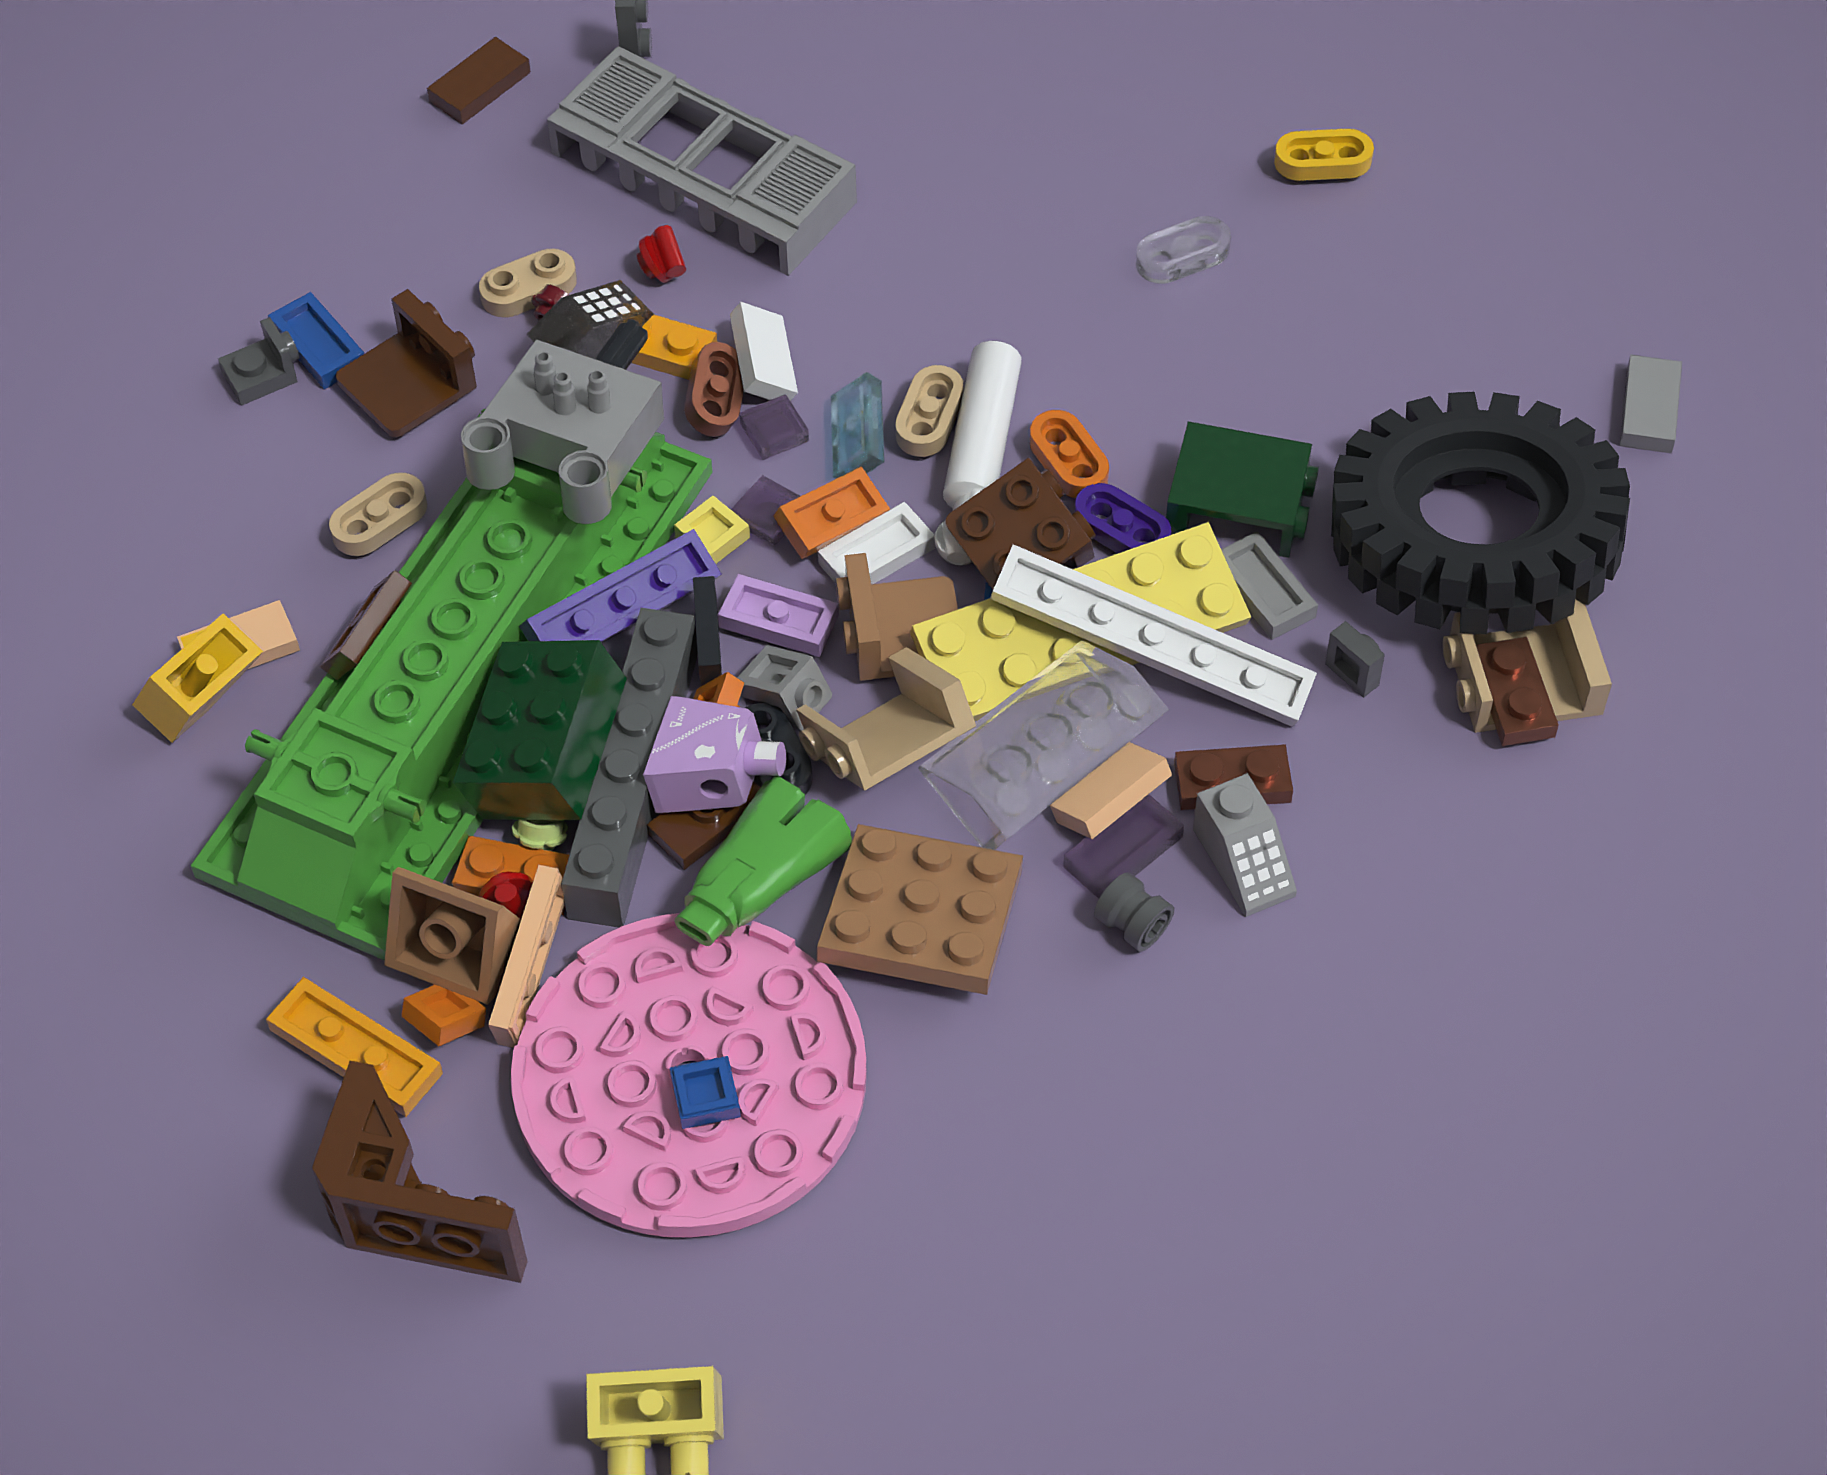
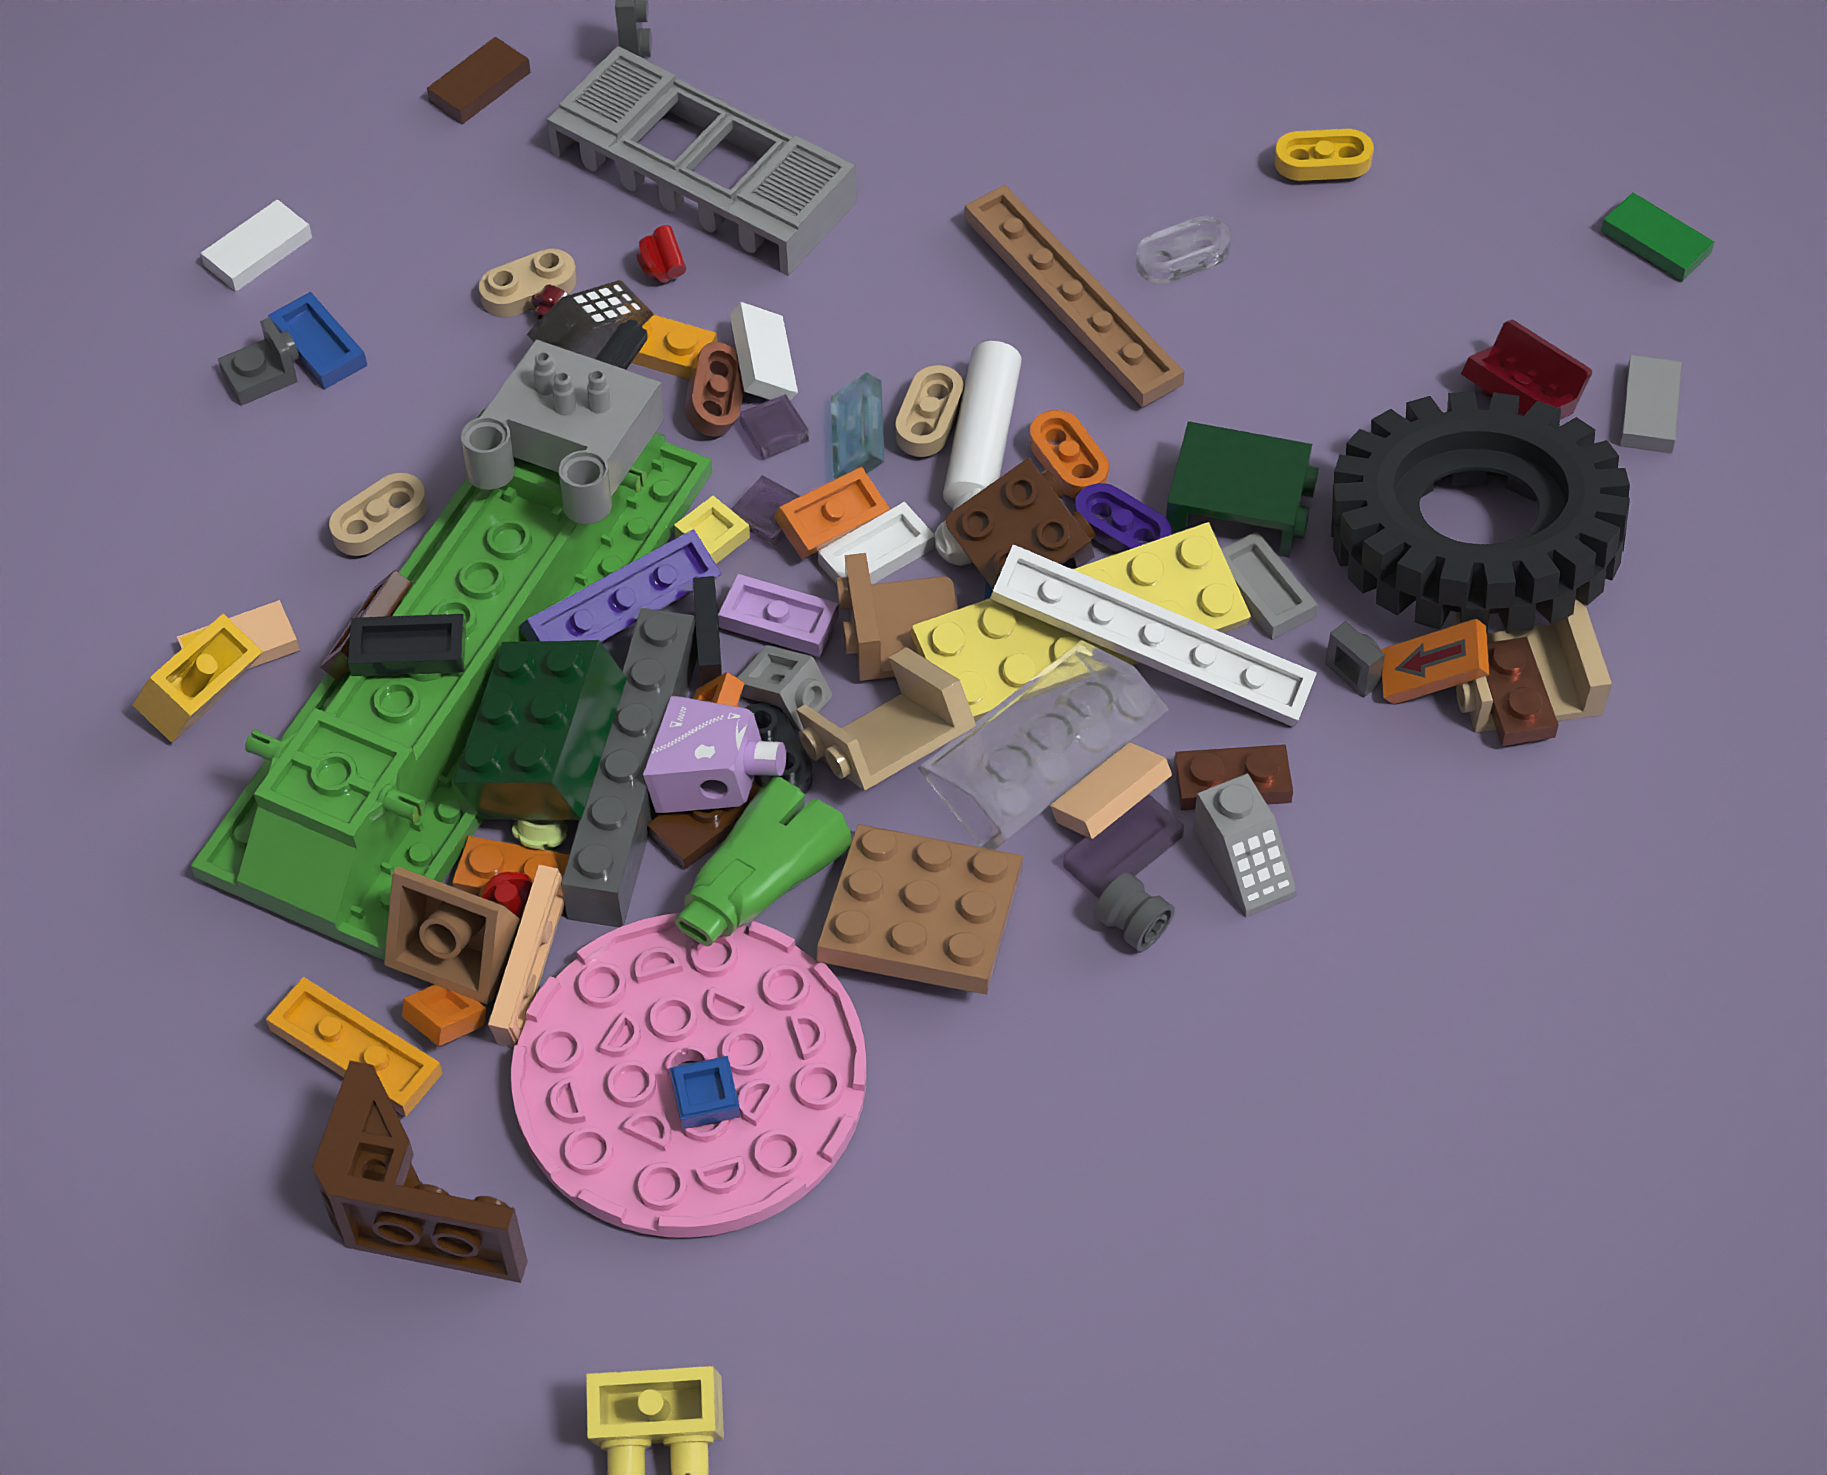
reddish brown bracket [336,289,477,437] -> none
none -> white tile [201,199,312,292]
none -> black tile [348,614,466,676]
none -> medium nougat plate [964,185,1185,407]
none -> orange tile [1381,619,1489,705]
none -> dark red bracket [1461,319,1592,420]
none -> green tile [1601,192,1714,281]

